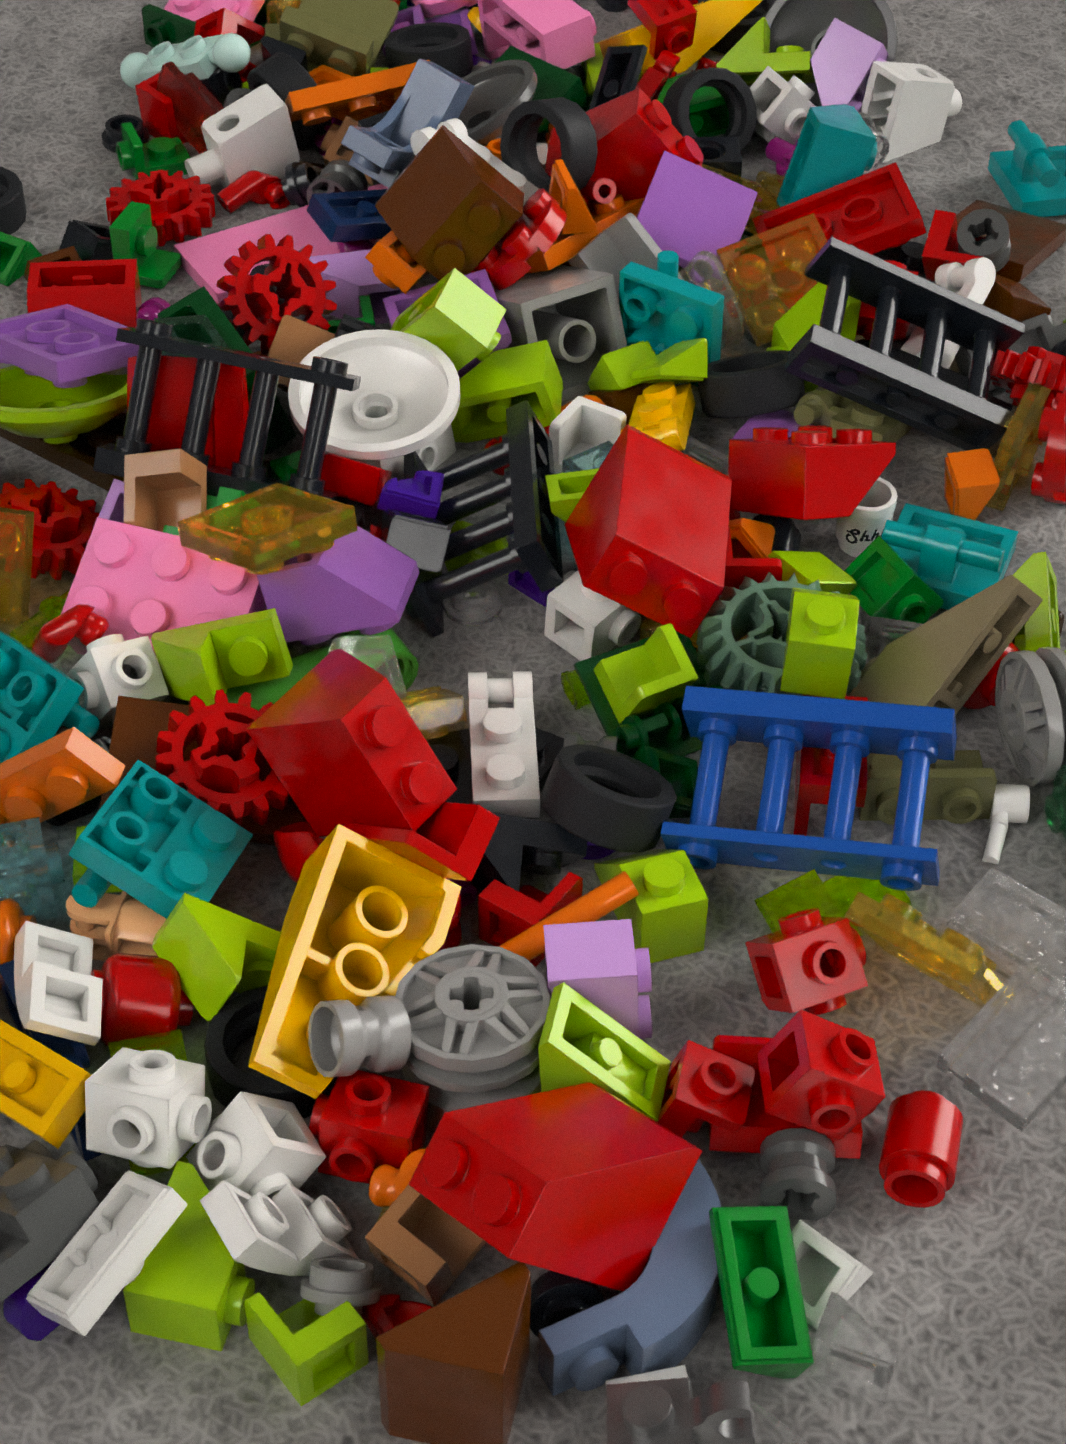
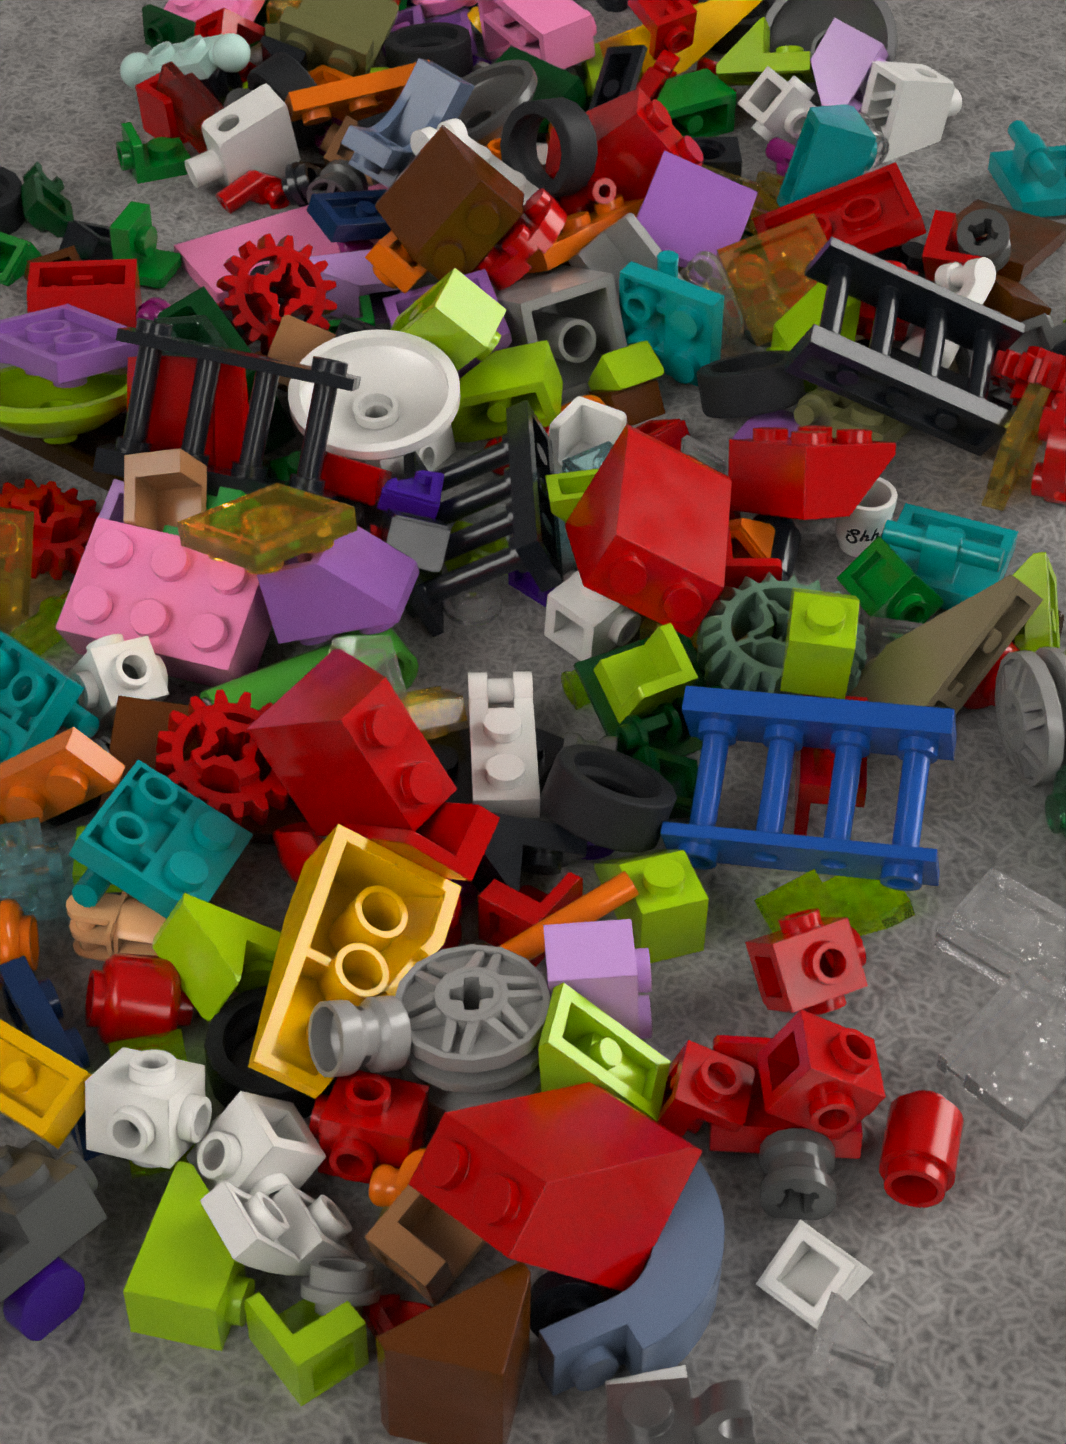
white slope [14,921,103,1046] -> none
white plate [26,1170,188,1337] -> none
red arm [32,604,109,664] -> none
black plate [102,115,150,153] -> none
red gear [106,170,216,247] -> none
lime slope [151,608,293,706] -> none
orange slope [549,159,597,234] -> none
yellow plate [620,381,696,451] -> none
lime slope [631,338,708,385] -> none
black tyre [663,67,756,151] -> none
green slope [709,1206,814,1379] -> none
lime slope [768,551,857,595] -> none
clear yellow plate [844,892,1008,1013] -> none
olive bracket [857,750,997,825] -> none
orange slope [944,448,1000,520] -> none
white hand [982,784,1030,865] -> none
none -> dark green plate [21,162,74,238]

